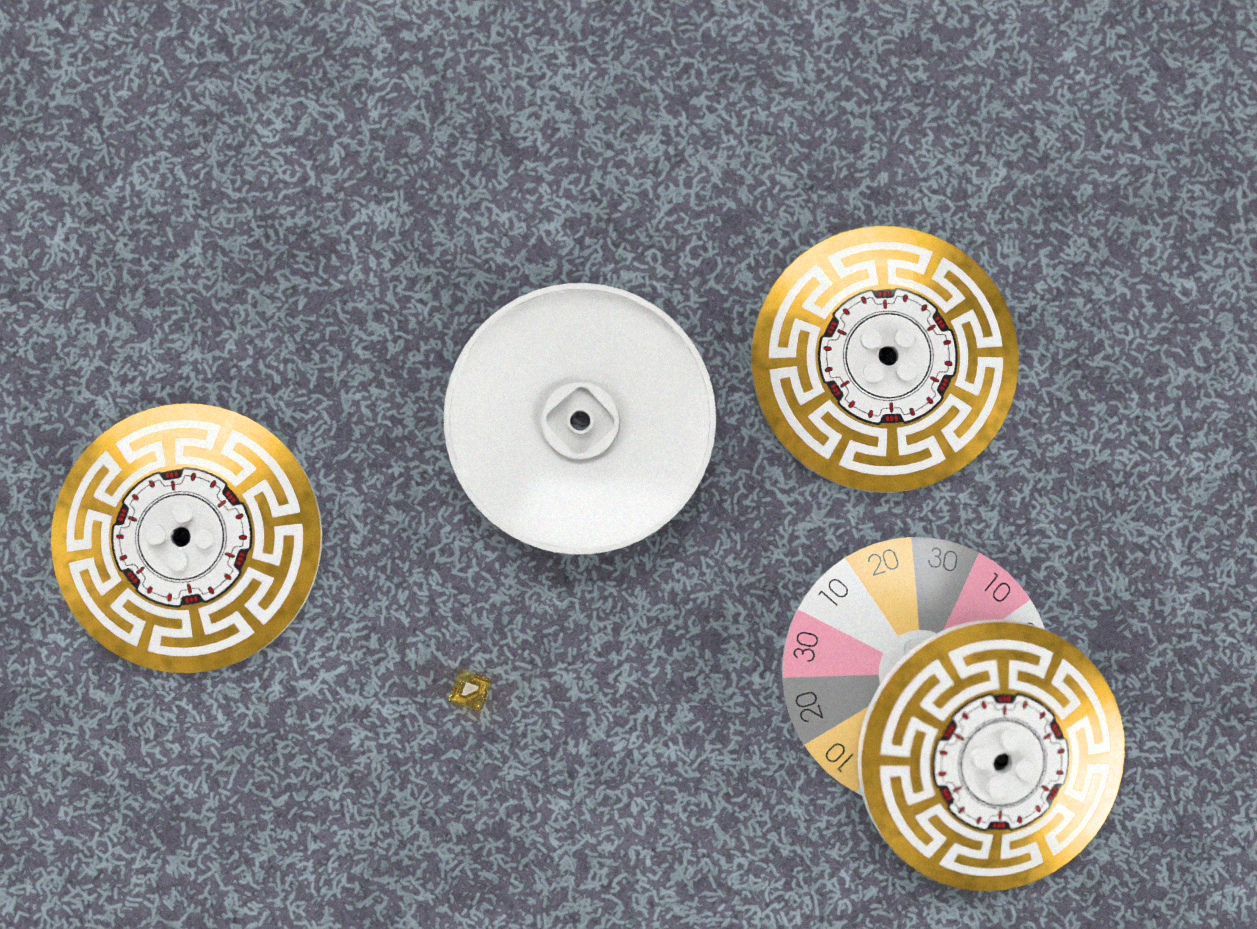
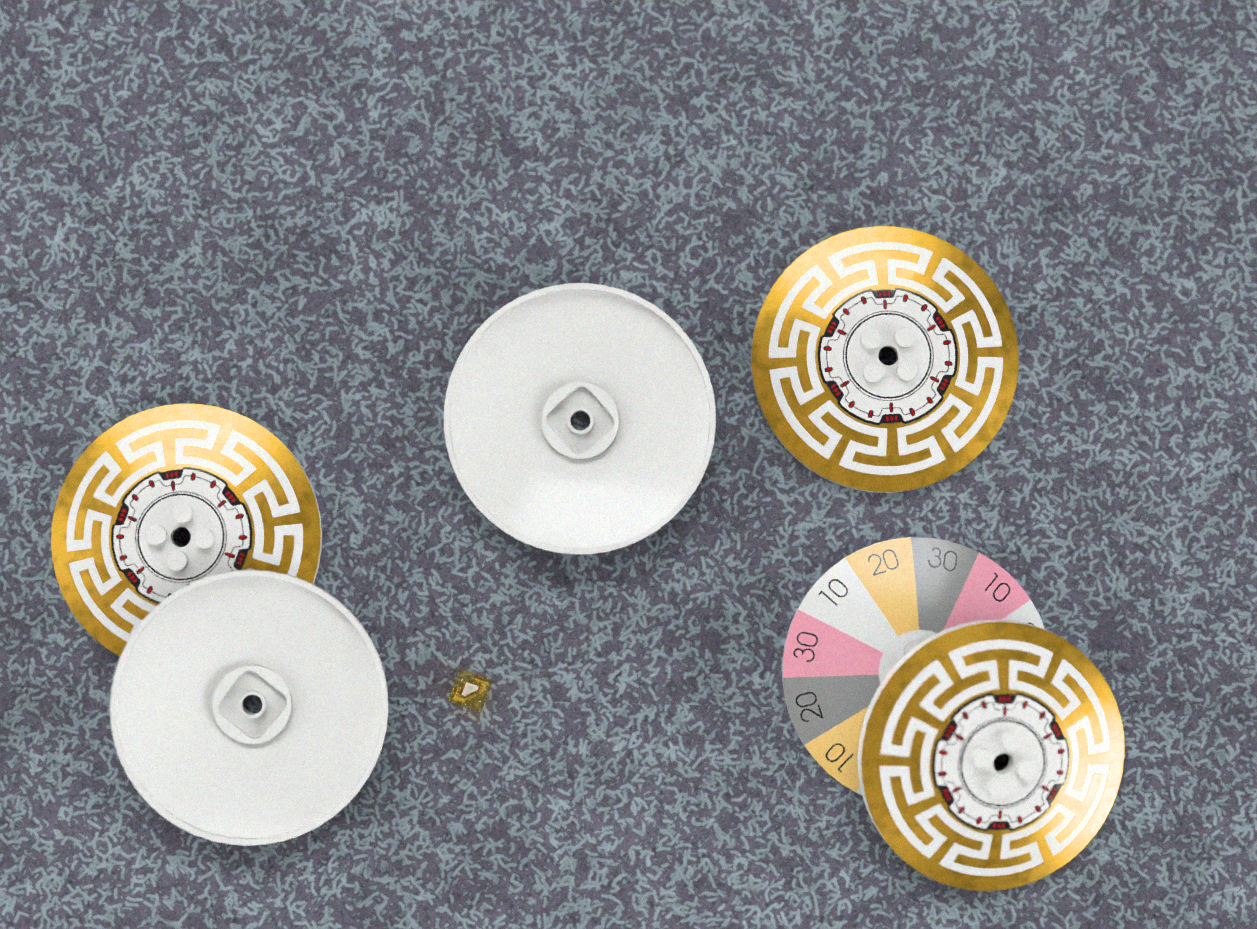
none -> white dish [110,570,389,846]

